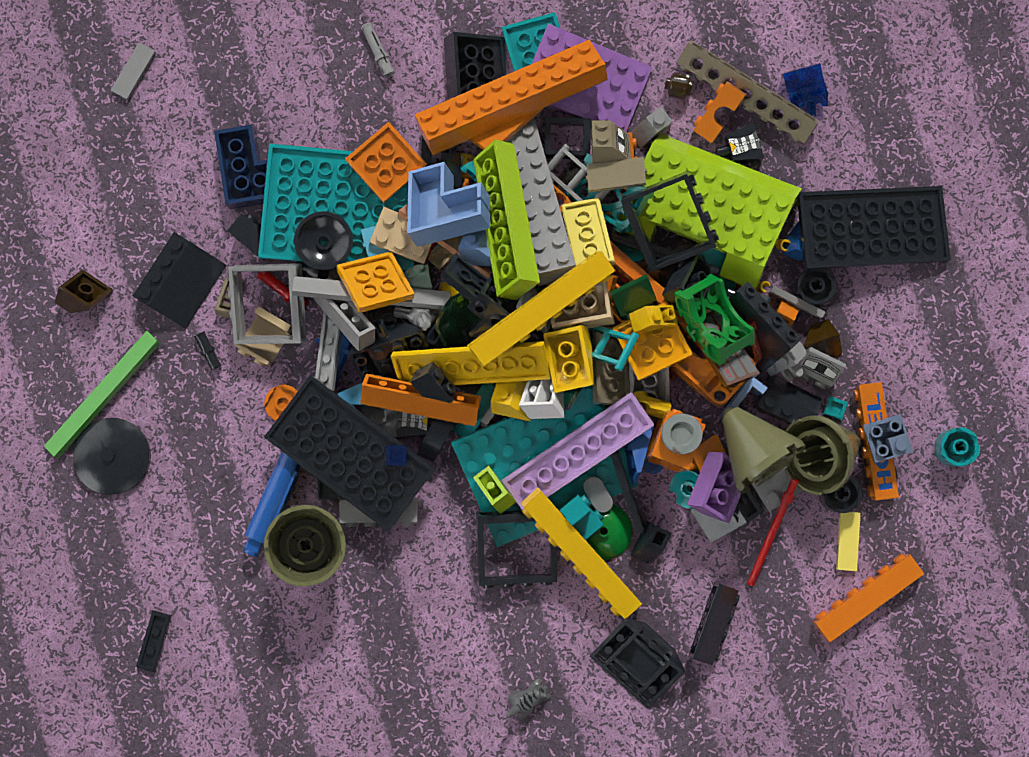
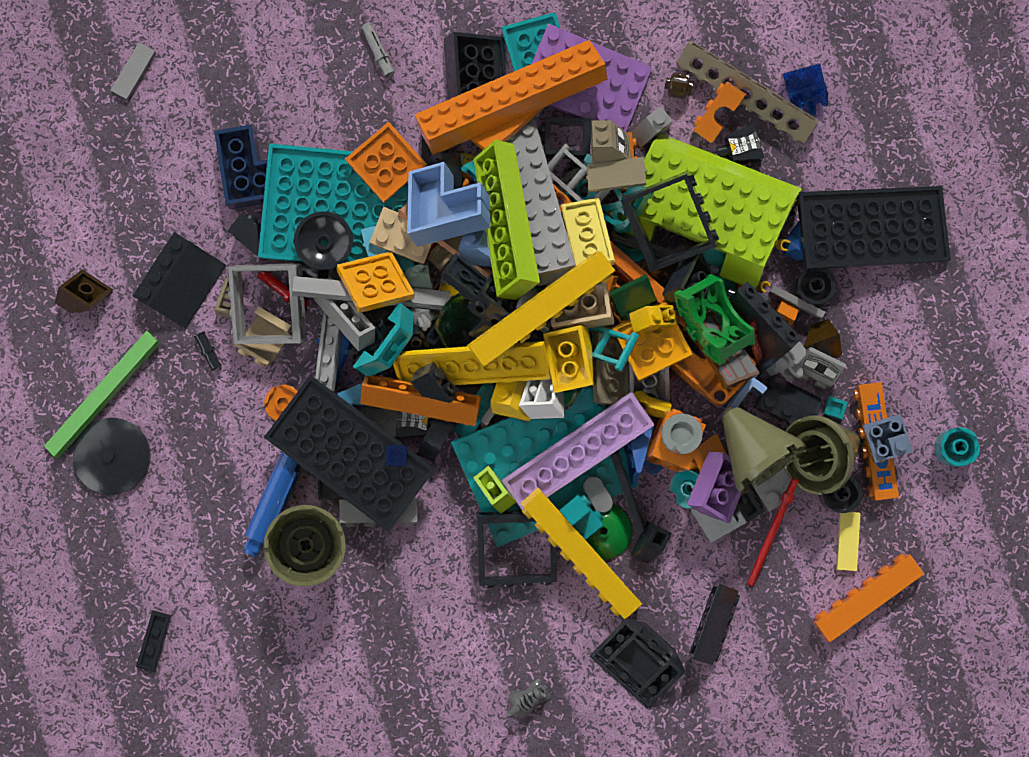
none -> teal slope [353,302,414,377]

